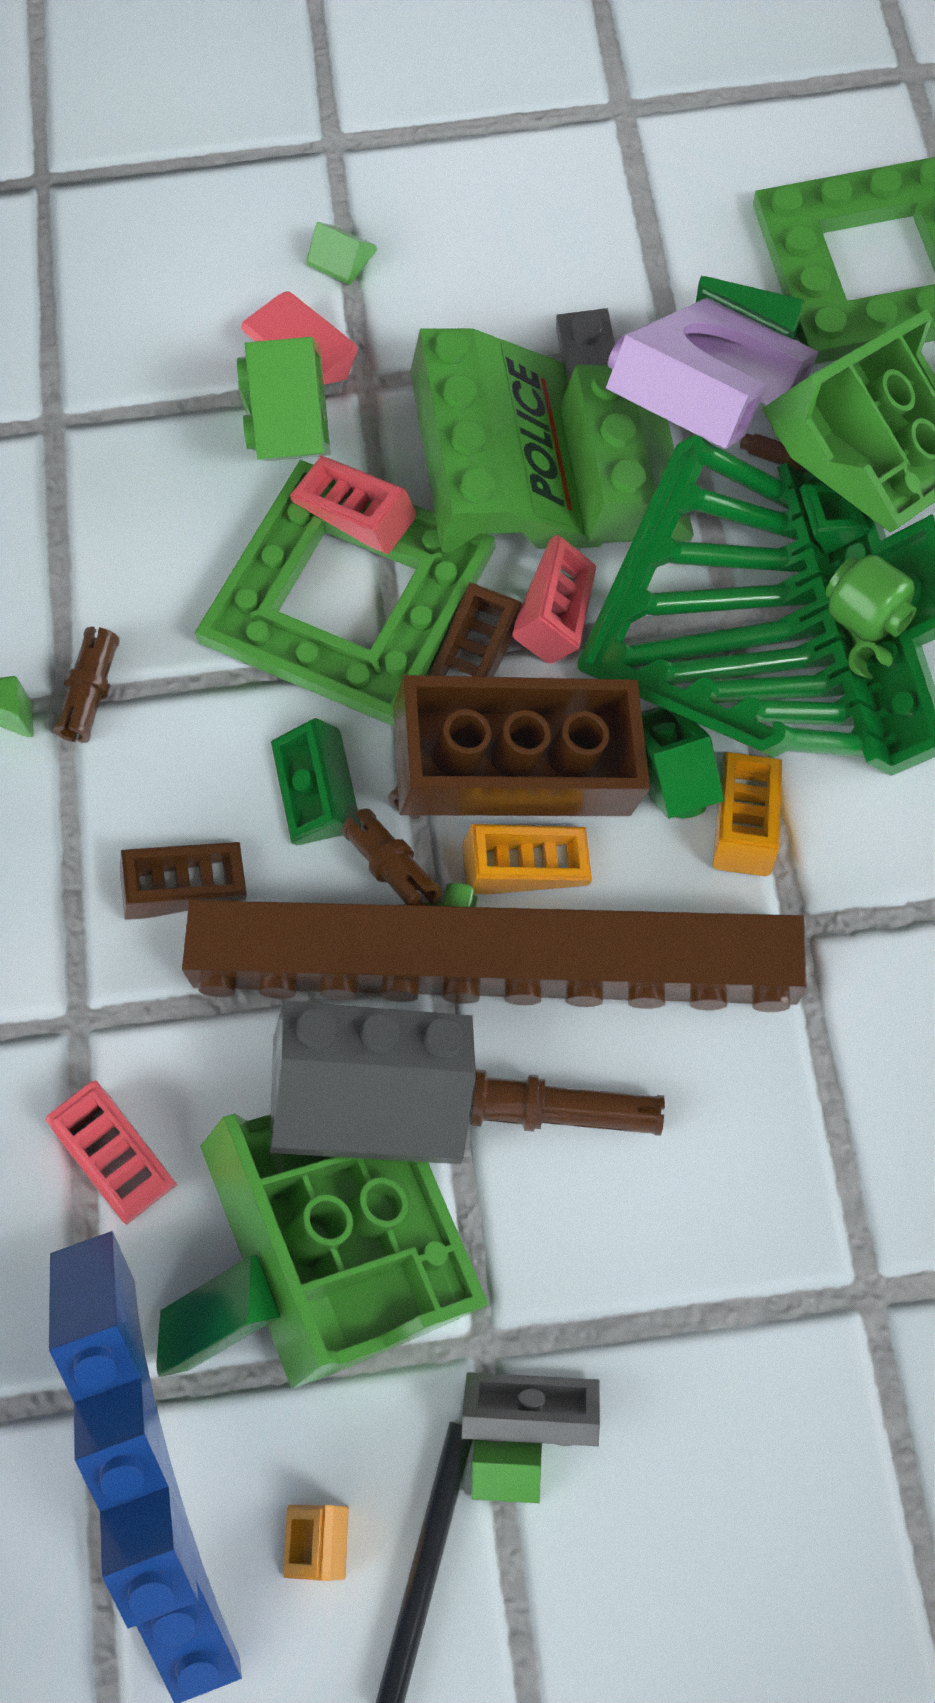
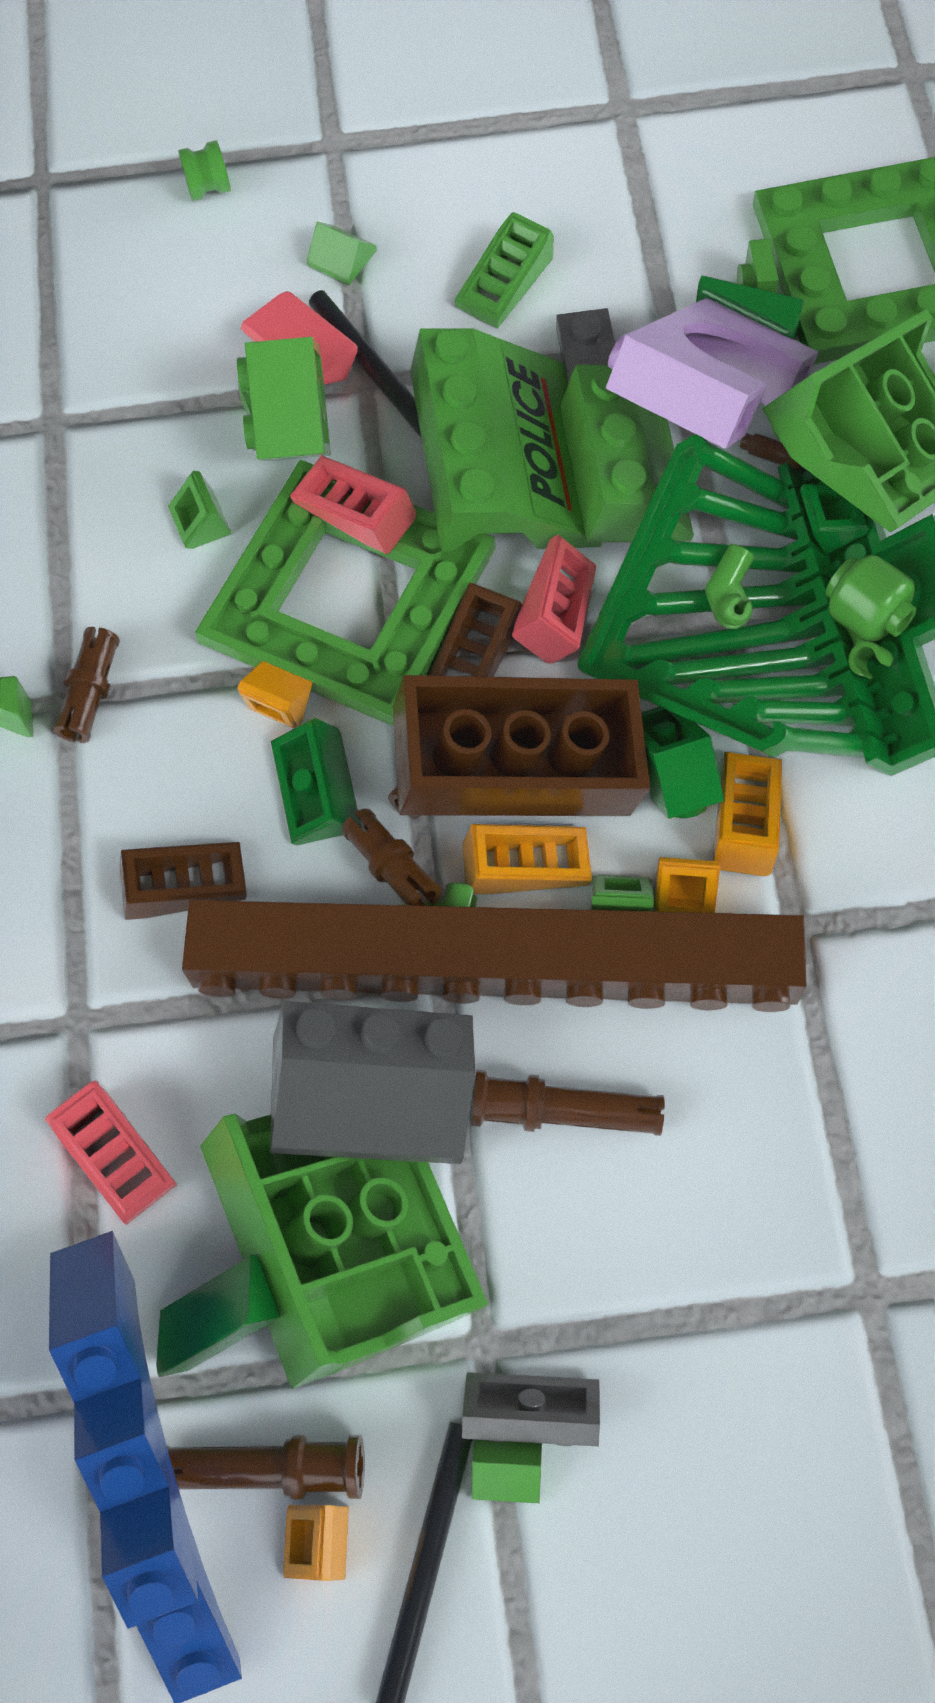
none -> reddish brown pin [167,1435,365,1499]
none -> bright green slope [168,470,232,549]
none -> bright green wheel [178,140,231,201]
none -> light orange slope [237,661,313,728]
none -> black bar [309,290,422,439]
none -> bright green slope [455,212,554,328]
none -> bright green slope [591,875,654,911]
none -> light orange slope [654,857,720,913]
none -> bright green arm [705,544,755,629]
none -> bright green plate [737,238,779,293]

